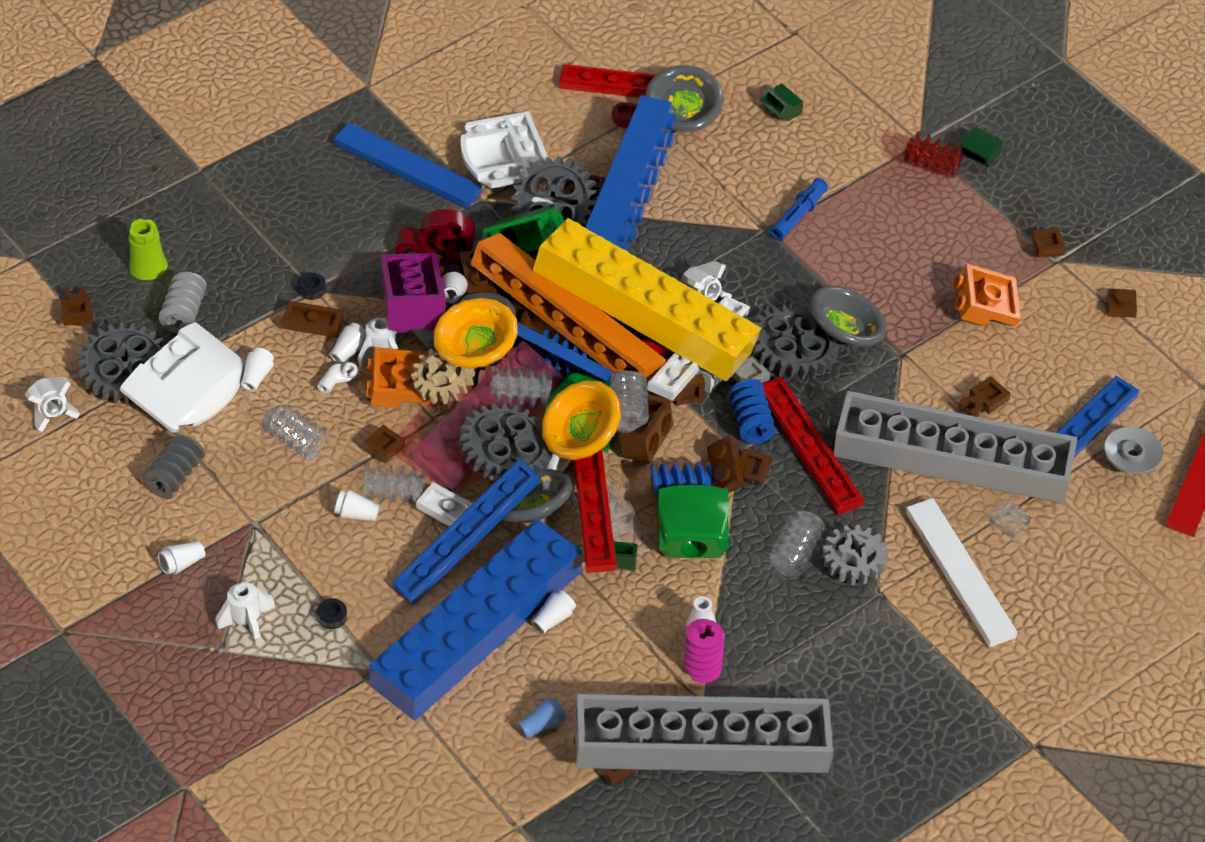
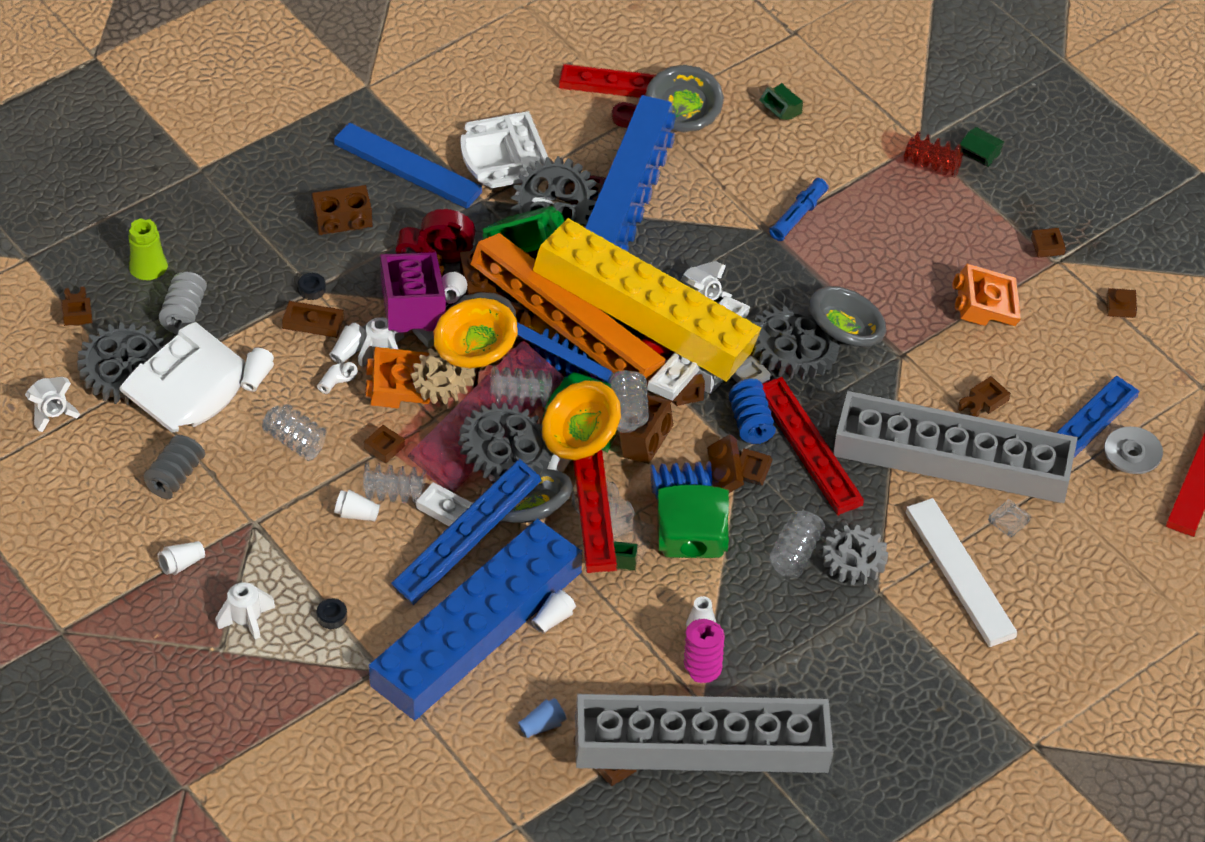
none -> reddish brown brick [312,185,373,235]

